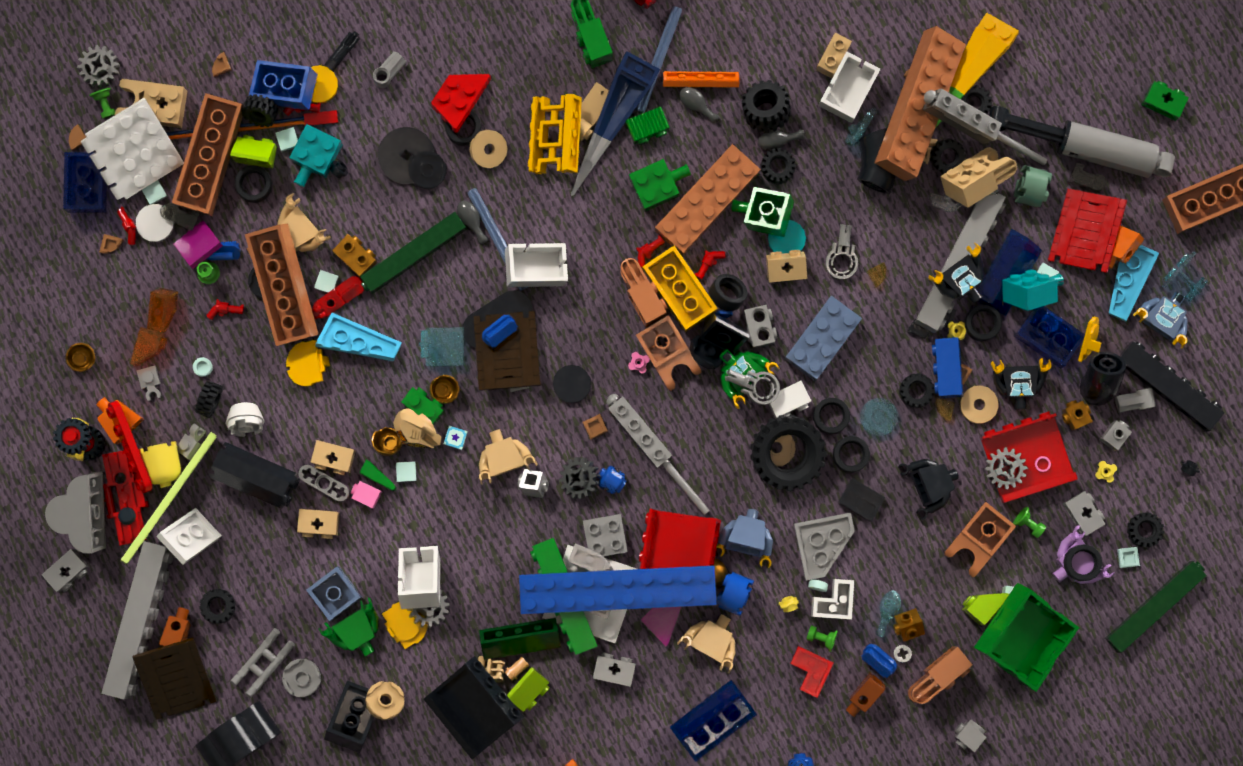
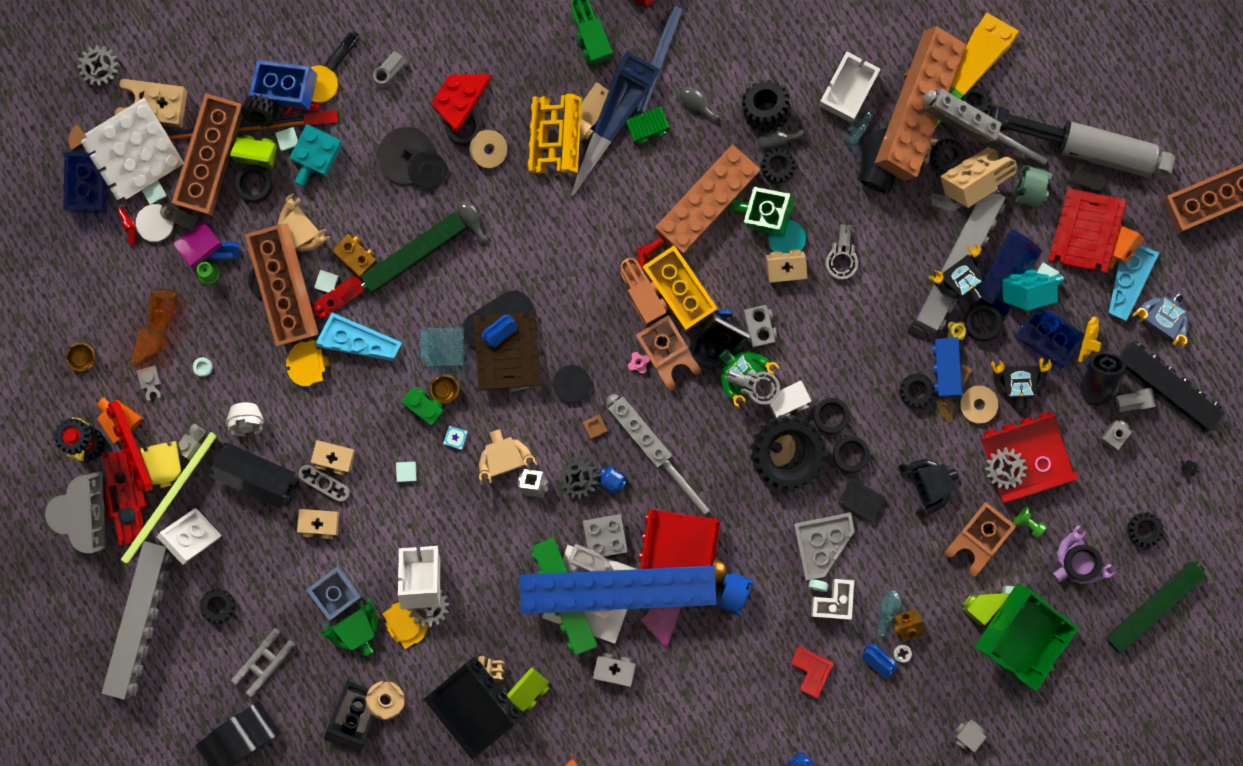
light grey brick [42,549,90,592] -> none
bright green piece [89,88,115,119] -> none
medium nougat tile [99,234,124,254] -> none
dark brown door [132,638,217,720] -> none
dark orange torso [159,607,191,647] -> none
black tyre [195,380,223,418] -> none
red piece [206,299,244,320] -> none
medium nougat tile [212,52,232,77] -> none
light grey tile [282,659,321,697] -> none
black plate [330,161,348,178] -> none
bright pink brick [351,481,382,509] -> none
green slope [360,459,397,491] -> none
pearl gold hair [371,427,402,456] -> none
tan helmet [393,409,441,449] -> none
sand blue axle [468,188,528,291] -> none
dark green brick [479,618,561,660] -> none
light nougat pin [504,657,530,681] -> none
white piece [505,243,568,287] -> none
green brick [629,159,691,212] -> none
orange tile [663,71,739,87] -> none
clear blue slope [670,680,757,762] -> none
tan torso [677,614,736,673] -> none
red piece [694,250,725,279] -> none
black tyre [709,274,748,311] -> none
sand blue torso [717,509,773,568] -> none
light yellow plate [779,596,799,612] -> none
sand blue brick [785,296,862,381] -> none
bright green piece [806,625,838,652] -> none
tan brick [816,33,852,78] -> none
dark orange torso [846,672,885,717] -> none
clear light blue tile [860,398,898,436] -> none
clear yellow tile [867,262,886,288] -> none
nougat brick [908,646,972,704] -> none
pearl gold brick [1062,400,1093,431] -> none
light grey brick [1063,491,1105,536] -> none
light yellow plate [1095,461,1117,483] -> none
light aqua tile [1117,547,1140,568] -> none
green brick [1141,81,1189,121] -> none
clear light blue plate [1162,251,1208,302] -> none

